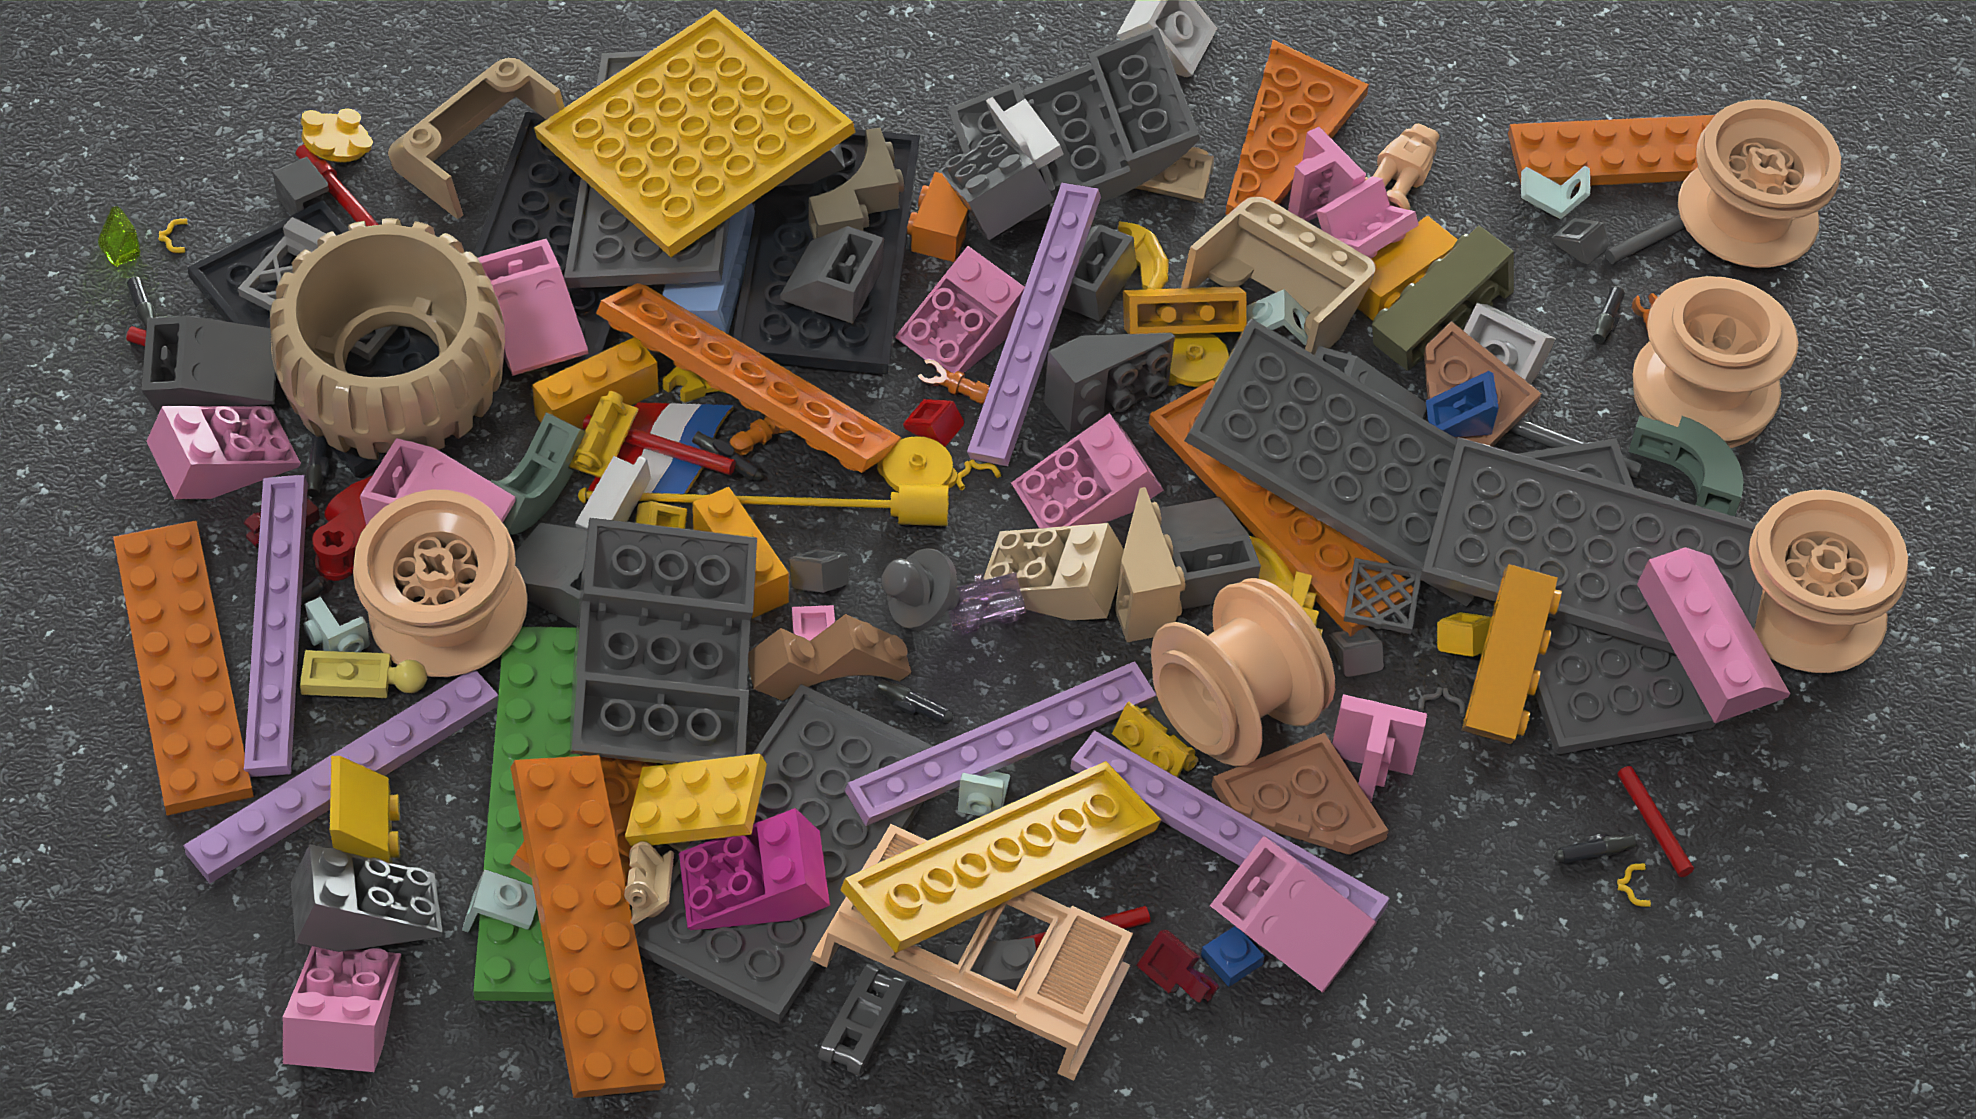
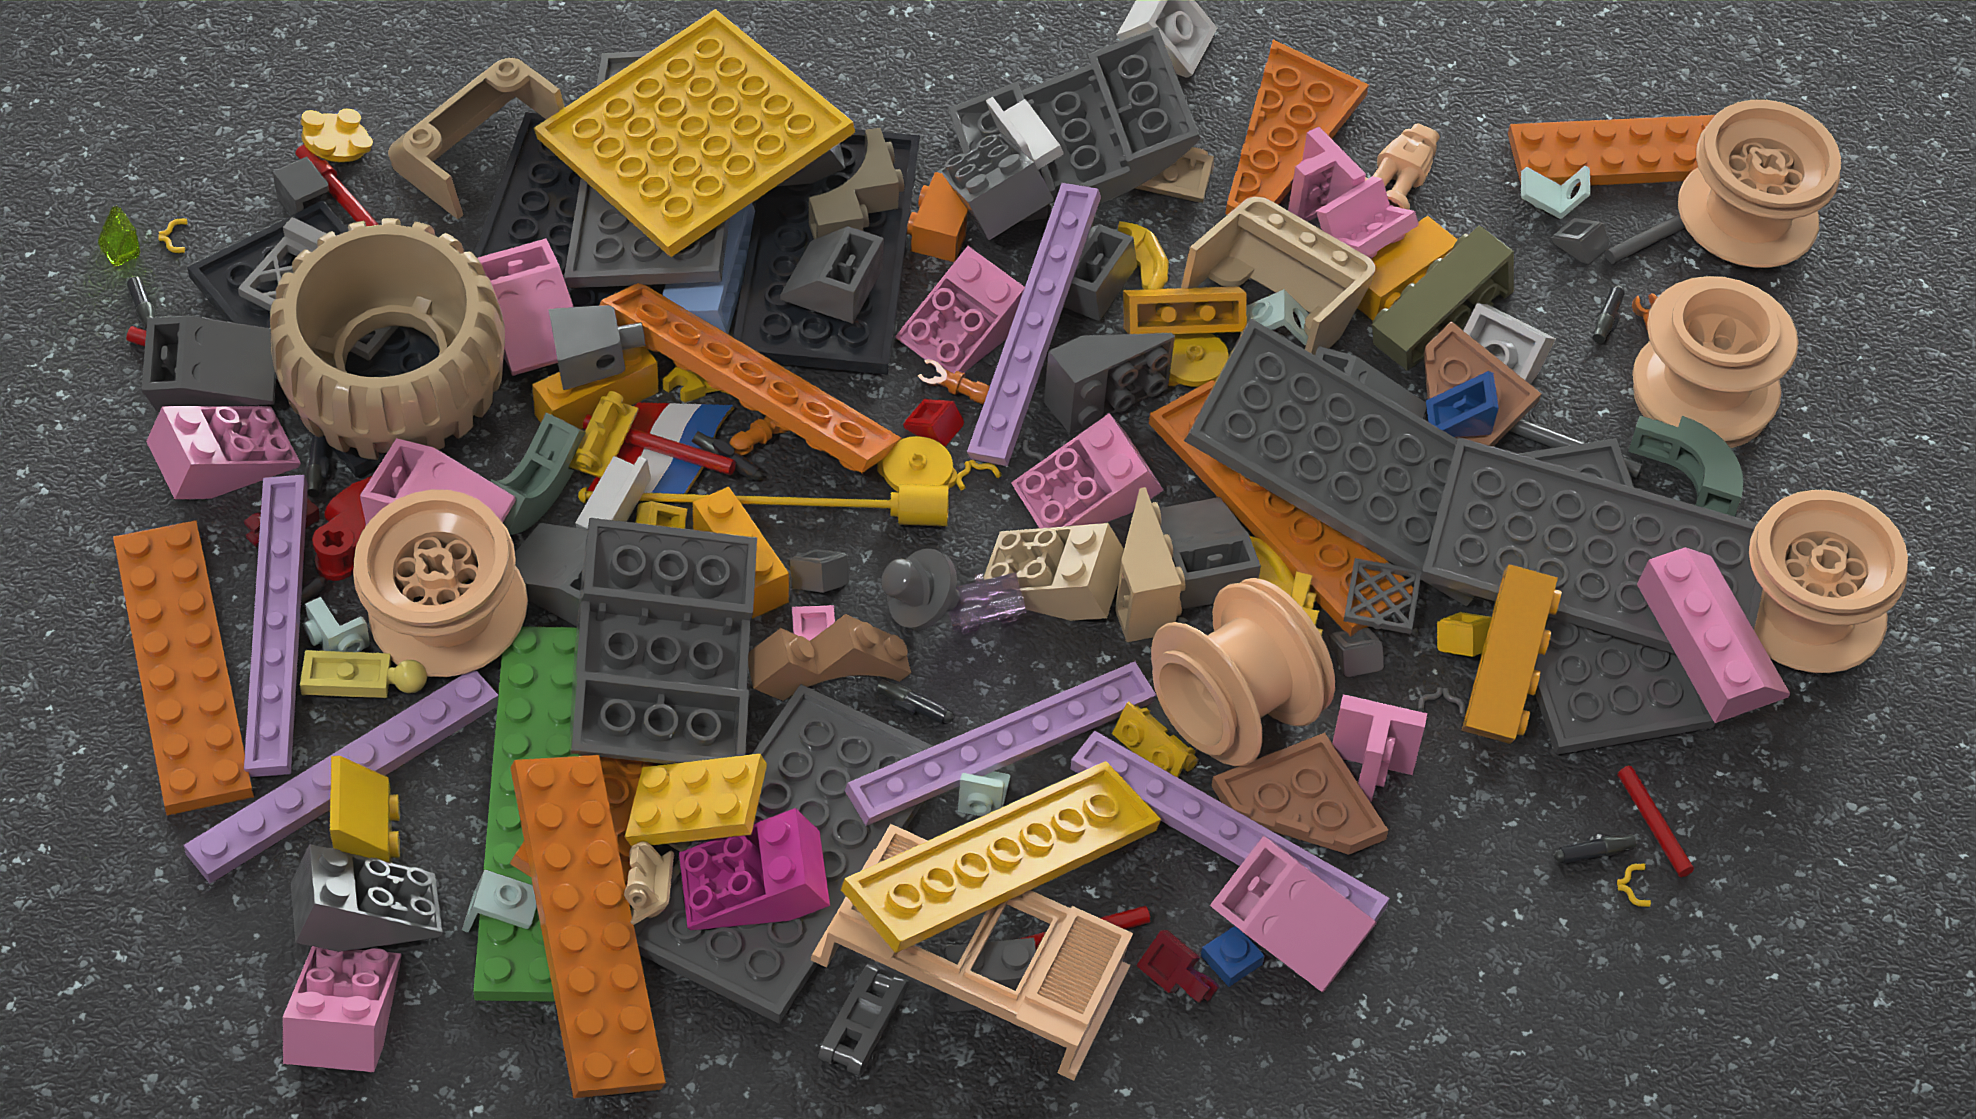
none -> torso [548,305,646,390]

